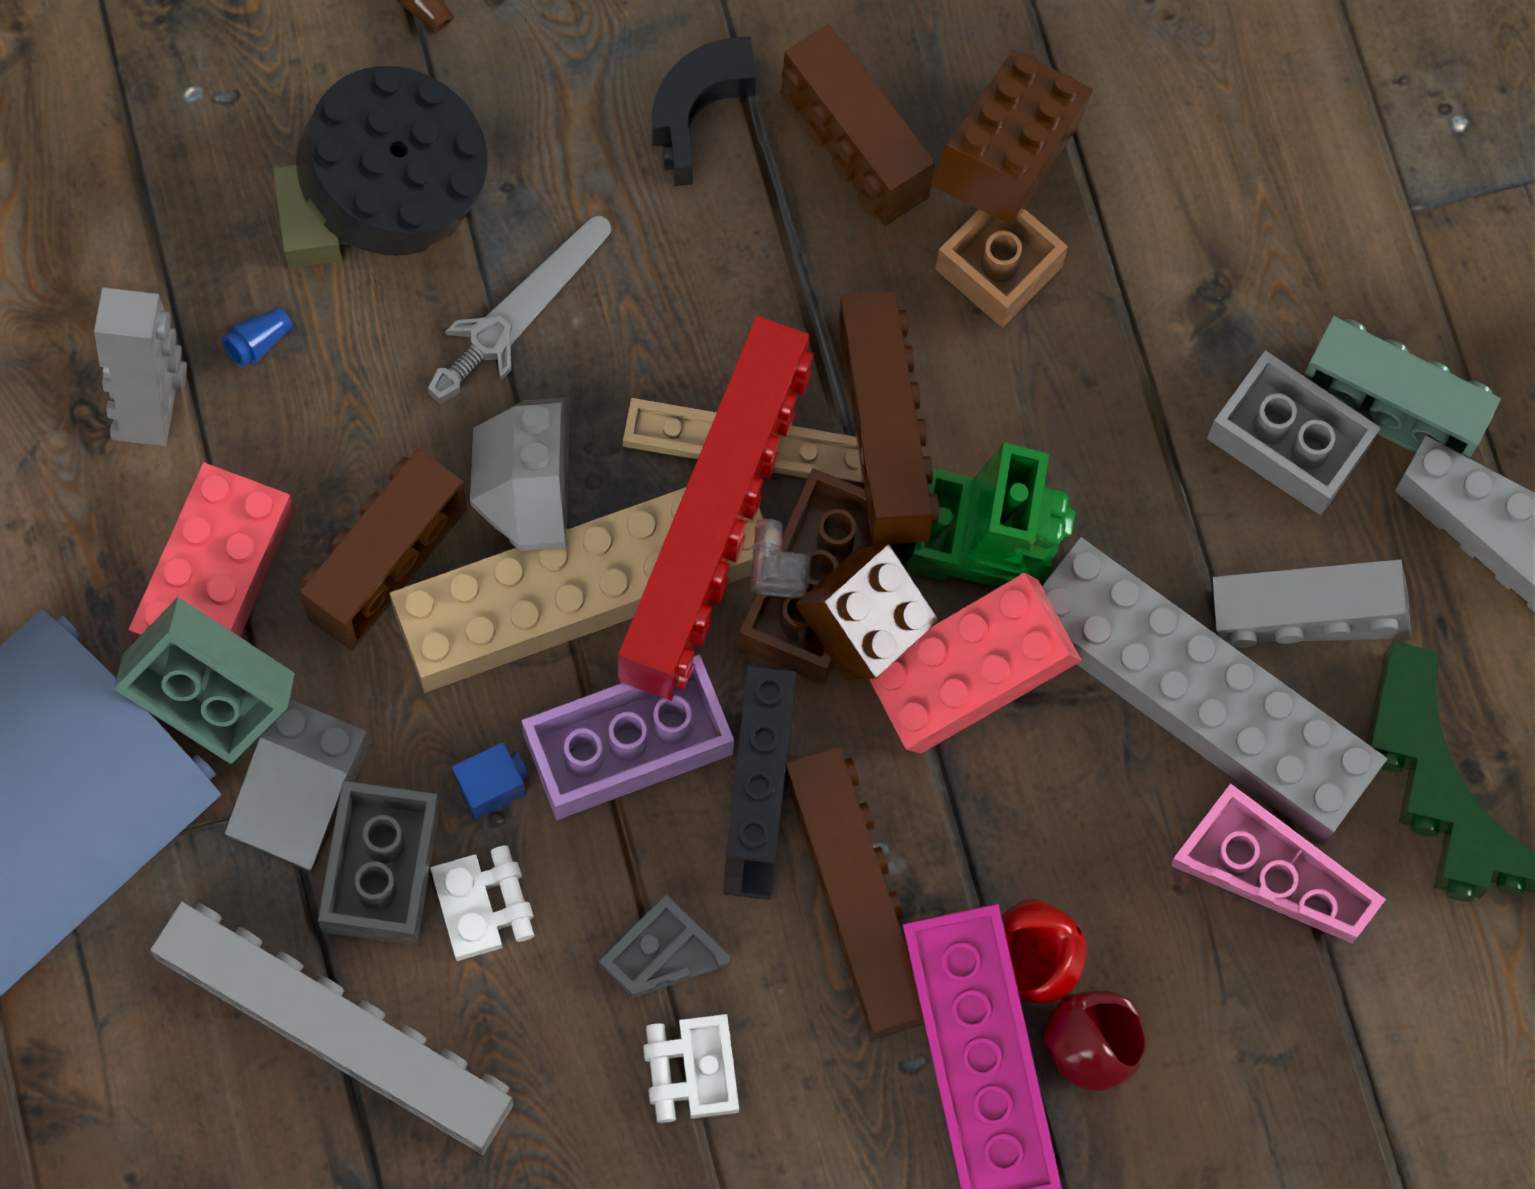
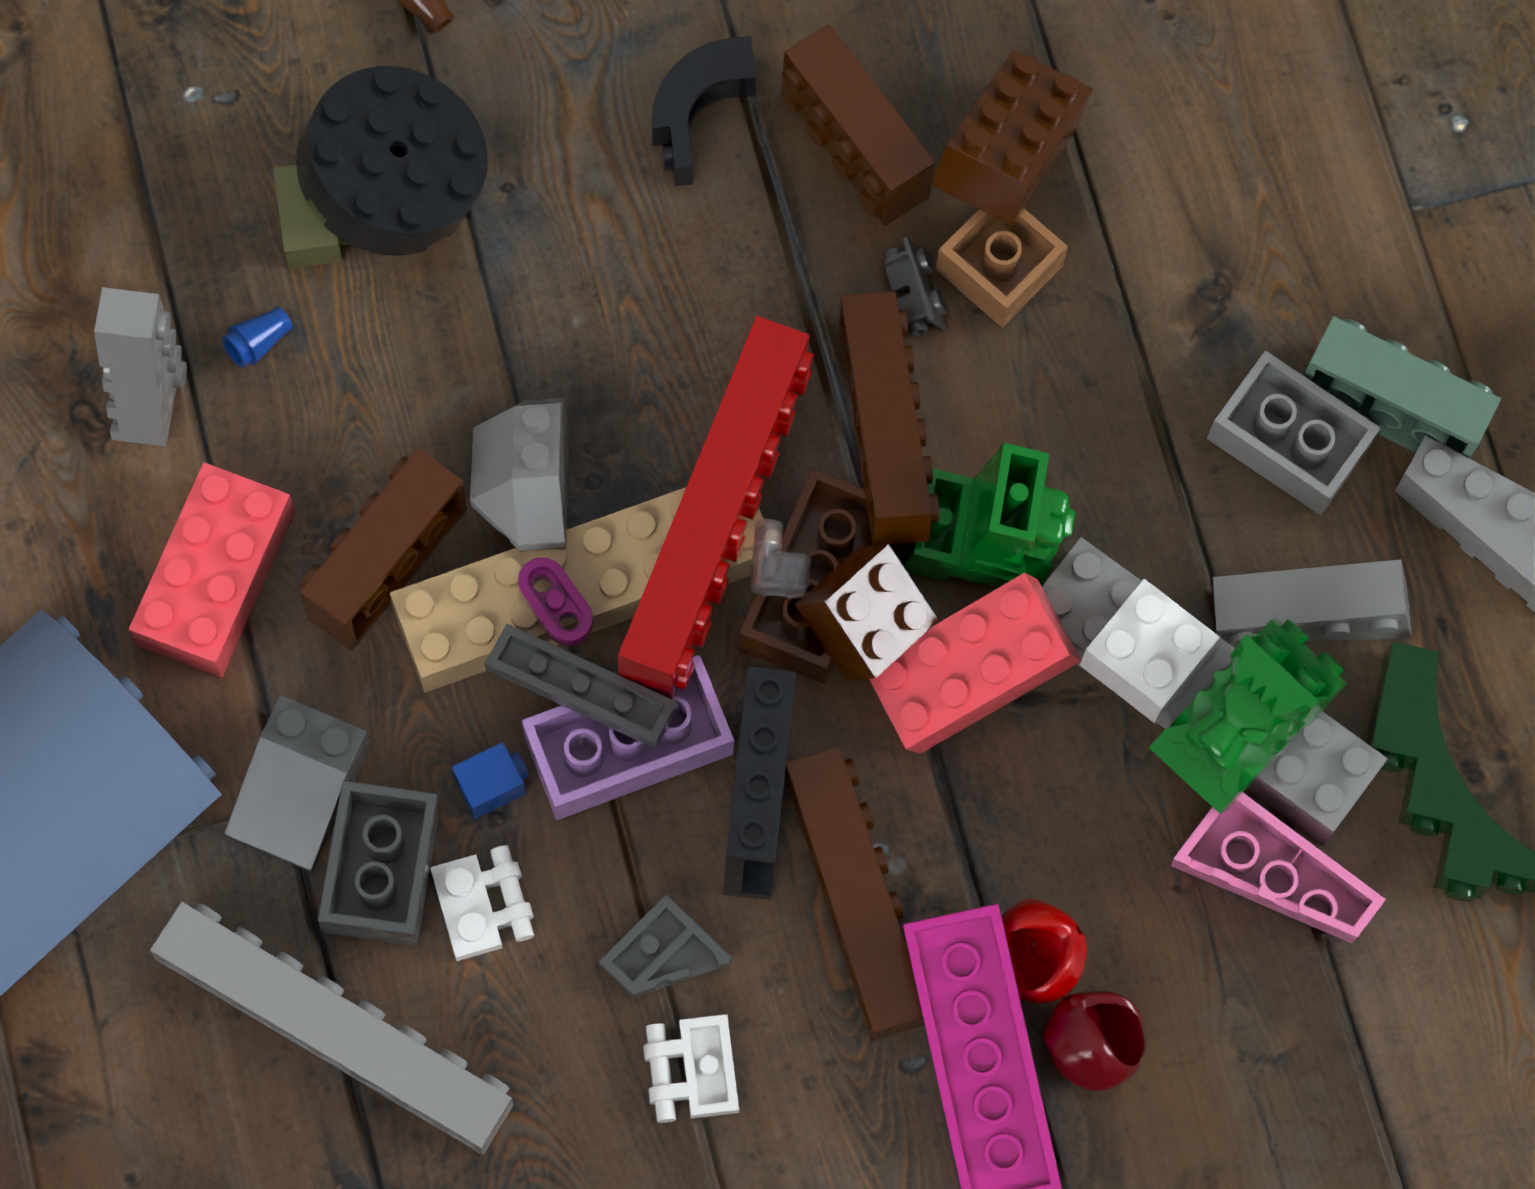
sand green brick [114,597,295,764] -> none
light grey sword [428,216,611,405] -> none
tan plate [623,398,864,489] -> none
none -> dark grey plate [485,624,678,749]
none -> magenta plate [518,557,593,646]
none -> dark grey hinge [883,237,948,337]
none -> white brick [1080,579,1220,723]
none -> green brick [1149,619,1348,813]

